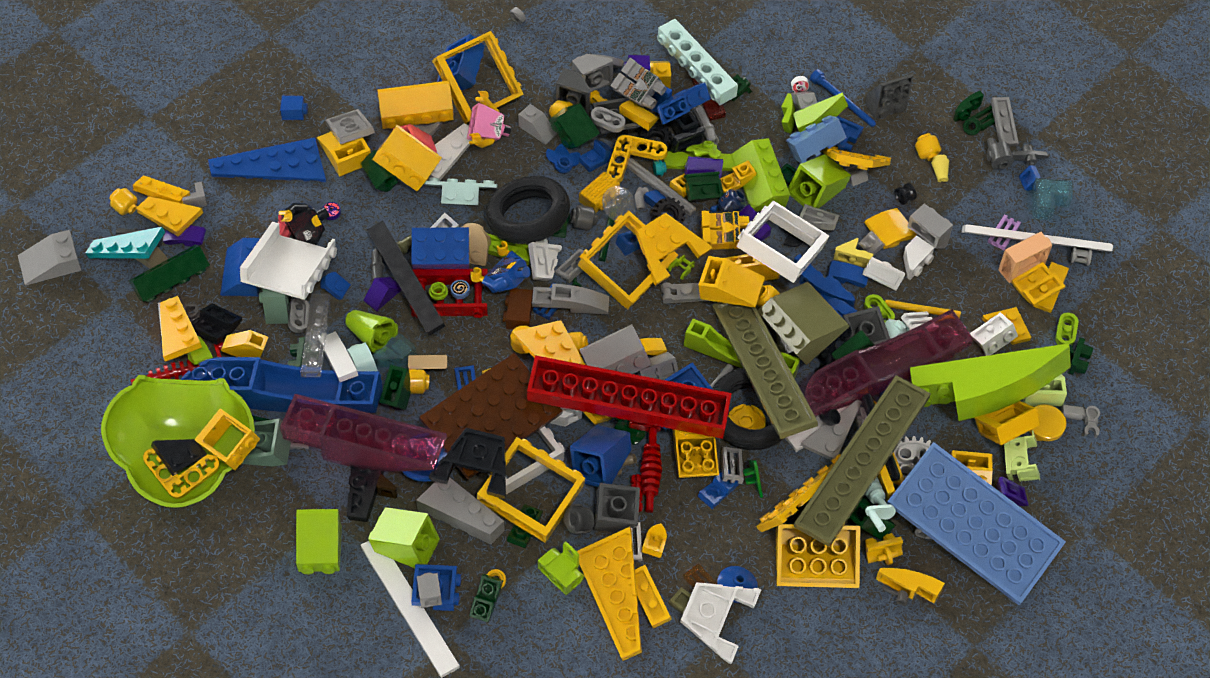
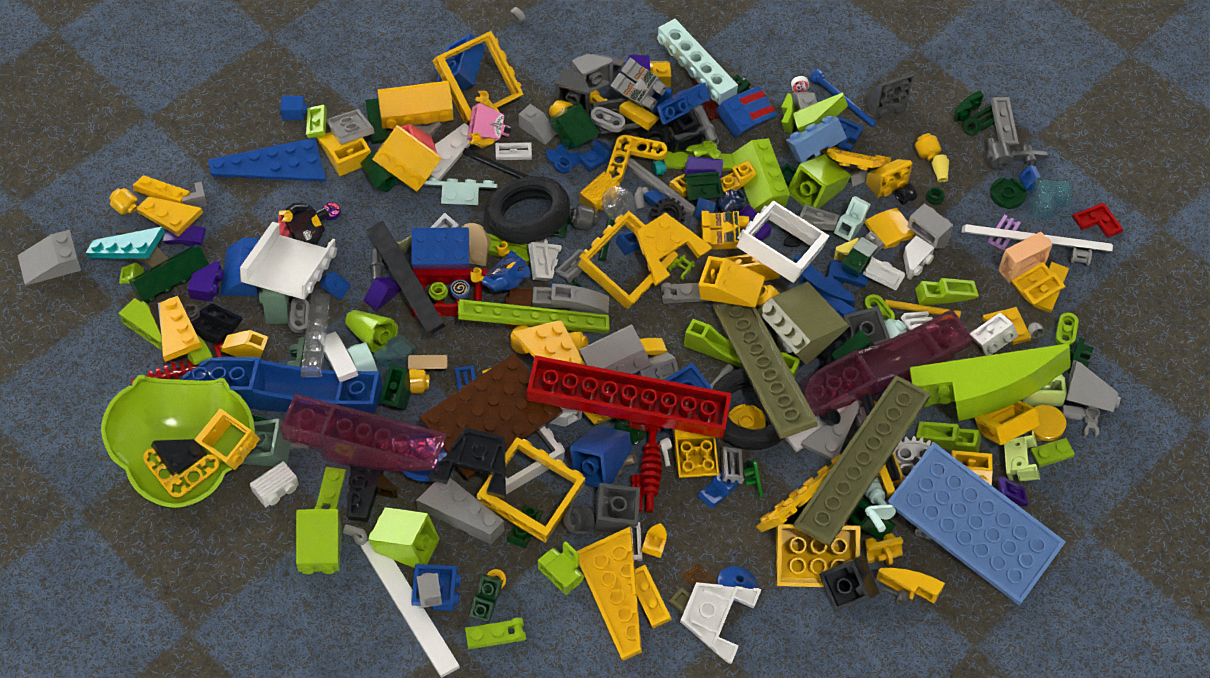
none -> lime slope [119,263,144,284]
none -> lime slope [119,298,163,351]
none -> dark purple slope [188,261,224,302]
none -> white brick [250,461,299,508]
none -> lime plate [306,105,327,139]
none -> lime plate [315,467,346,509]
none -> light grey arm [343,524,368,546]
none -> dark green tile [365,98,389,144]
none -> lime tile [458,299,610,333]
none -> black bar [463,148,529,179]
none -> lime plate [465,618,526,650]
none -> white tile [495,143,532,160]
none -> white hand [659,438,672,466]
none -> blue slope [694,198,717,219]
none -> blue slope [716,86,778,139]
none -> black slope [819,555,880,612]
none -> light aqua brick [834,196,871,241]
none -> dark green slope [842,237,878,278]
none -> yellow slope [866,159,913,198]
none -> lime slope [915,278,979,305]
none -> lime slope [916,421,981,453]
none -> dark green plate [926,187,945,205]
none -> dark green tile [990,178,1026,209]
none -> light grey hinge [1028,323,1045,339]
none -> lime plate [1030,438,1075,468]
none -> light grey slope [1065,360,1121,412]
none -> red tile [1072,203,1124,238]

